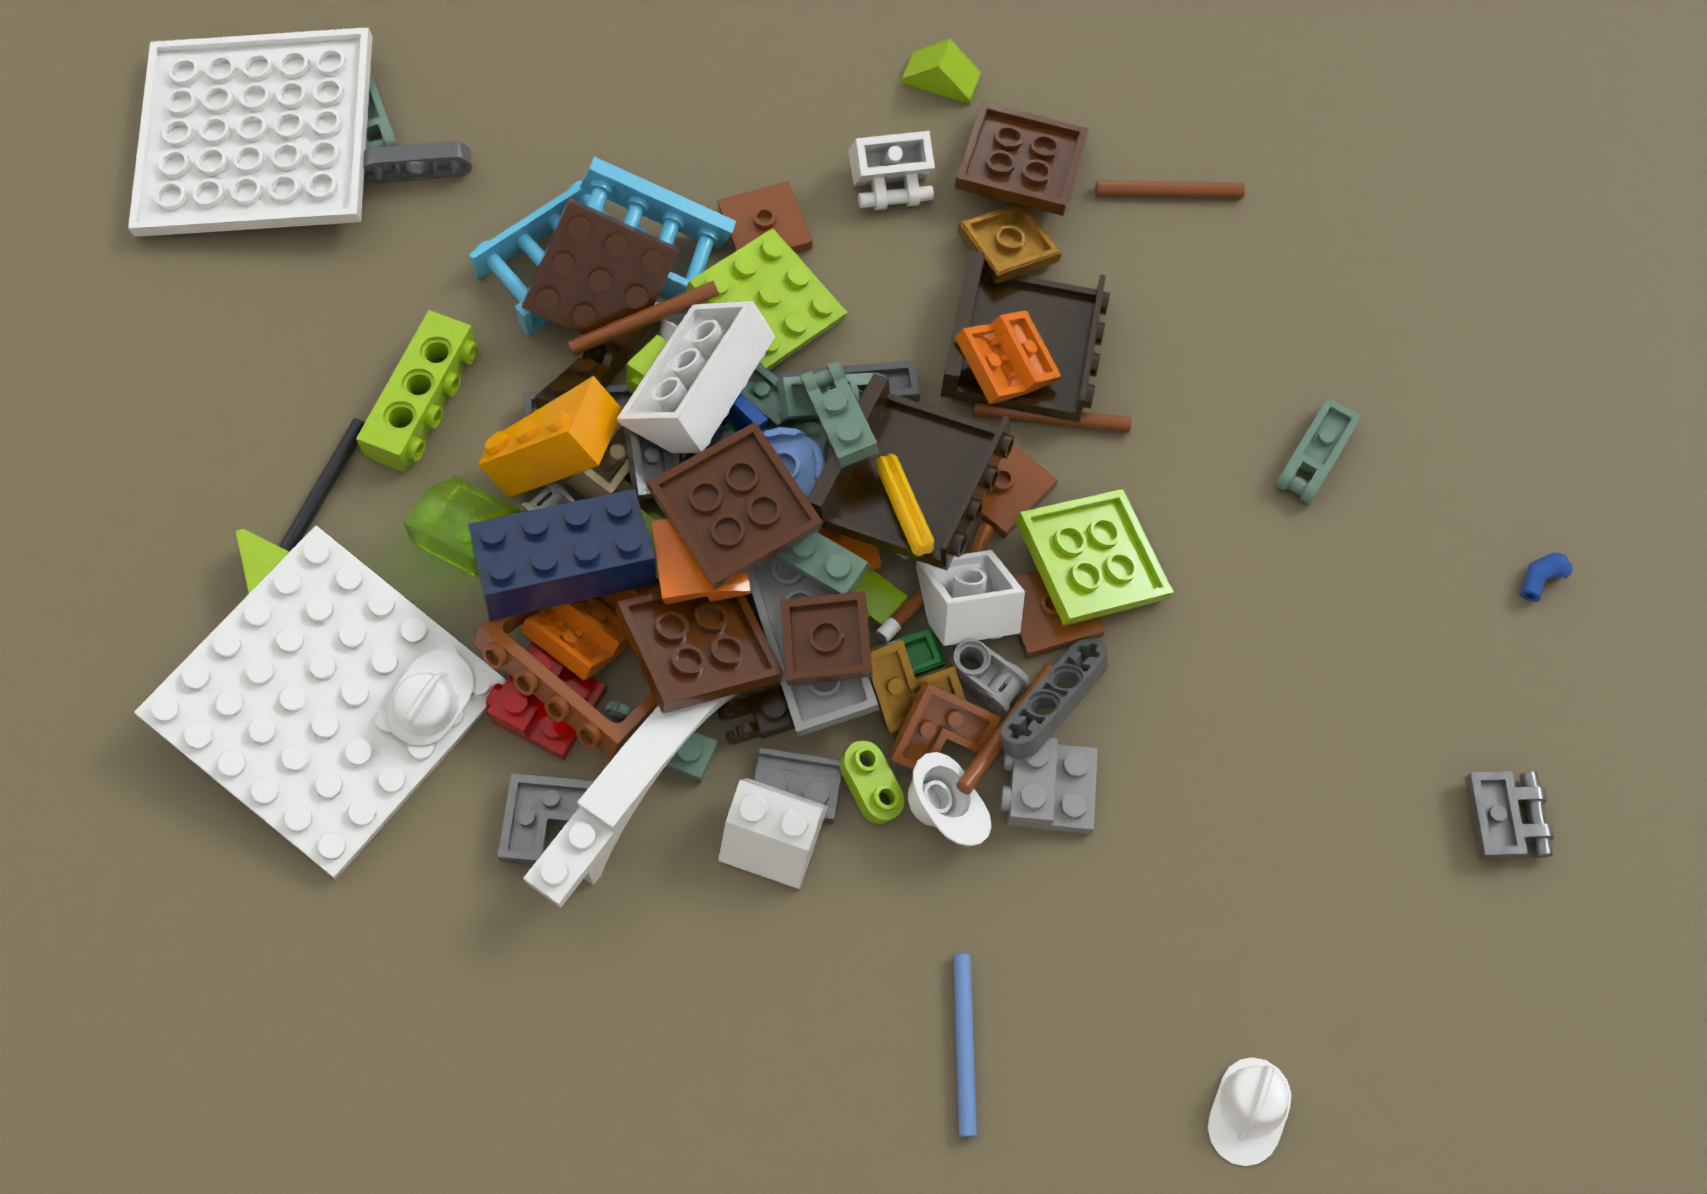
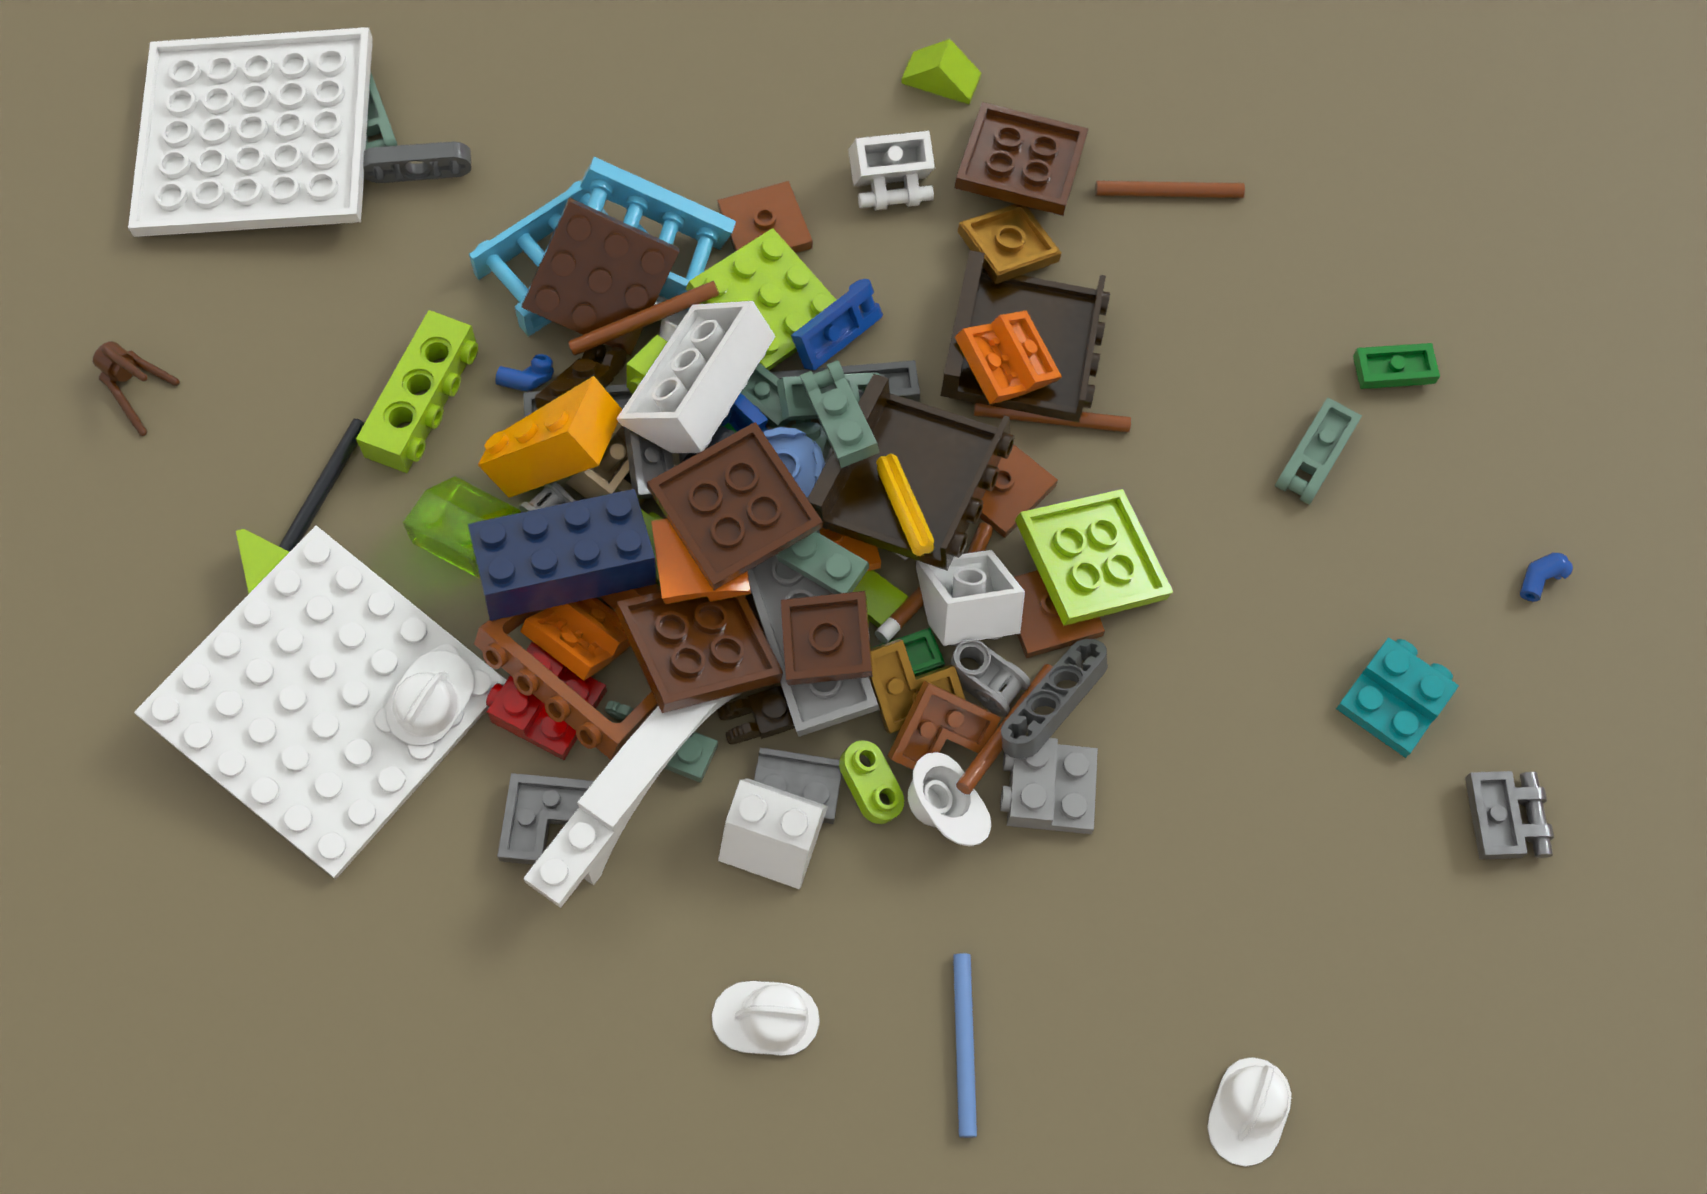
none -> reddish brown plant [93,341,180,436]
none -> blue arm [495,354,554,392]
none -> white piece [712,981,819,1056]
none -> blue plate [791,279,883,370]
none -> teal plate [1336,637,1459,758]
none -> green plate [1353,343,1440,389]

